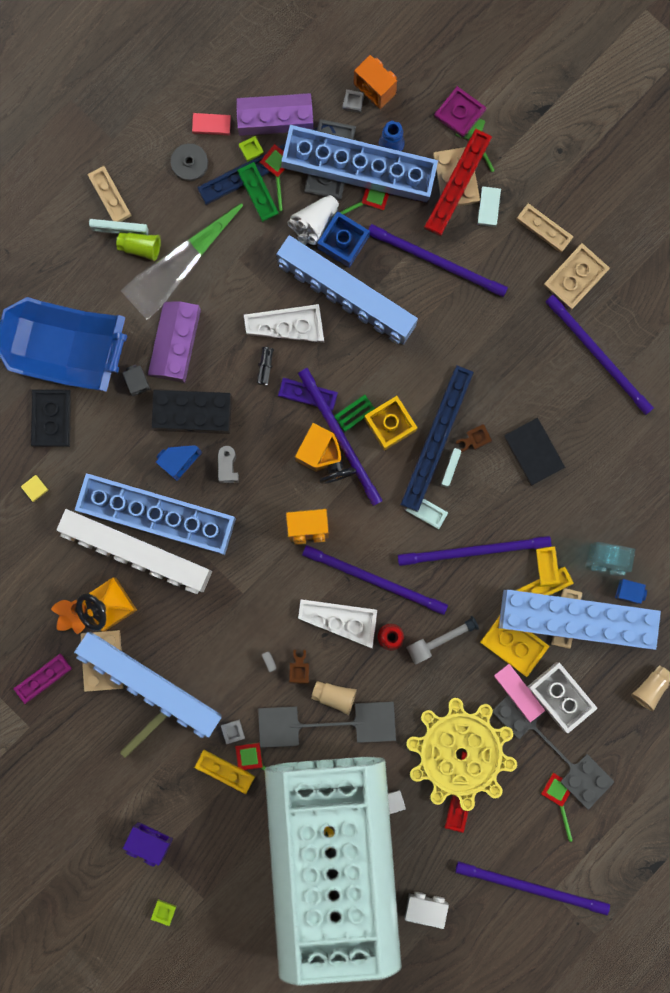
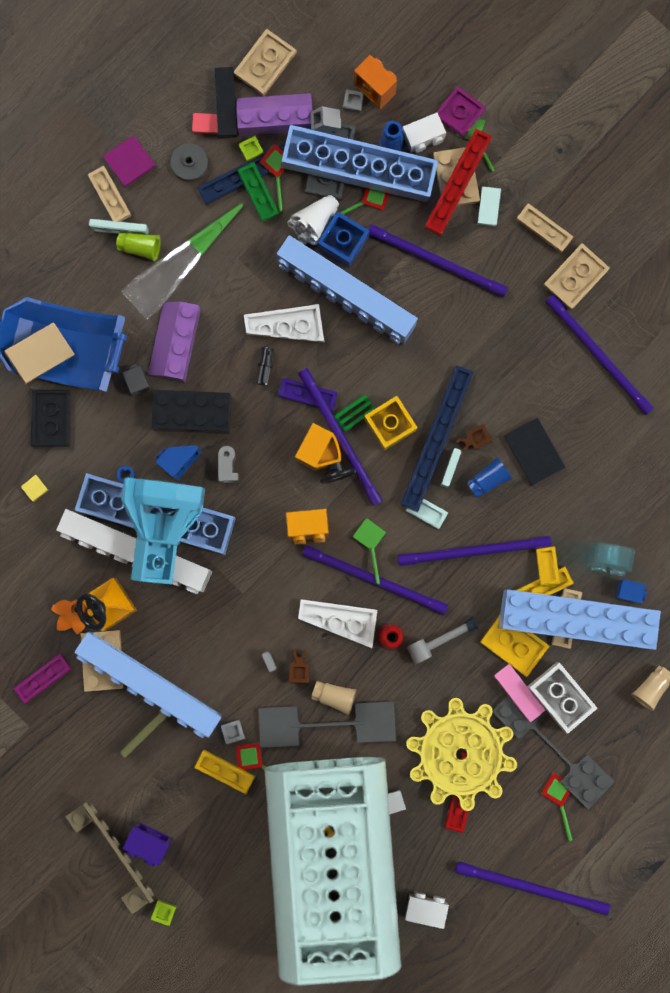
none -> tan tile [4,322,75,384]
none -> dark tan bracket [65,802,154,914]
none -> magenta tile [103,135,156,188]
none -> blue bush [117,466,135,483]
none -> medium azure plate [121,478,205,584]
none -> black tile [214,67,237,139]
none -> tan plate [233,29,297,96]
none -> light grey brick [311,106,341,133]
none -> bright green piece [353,518,386,585]
none -> white brick [402,113,446,153]
none -> blue plant [467,457,512,498]

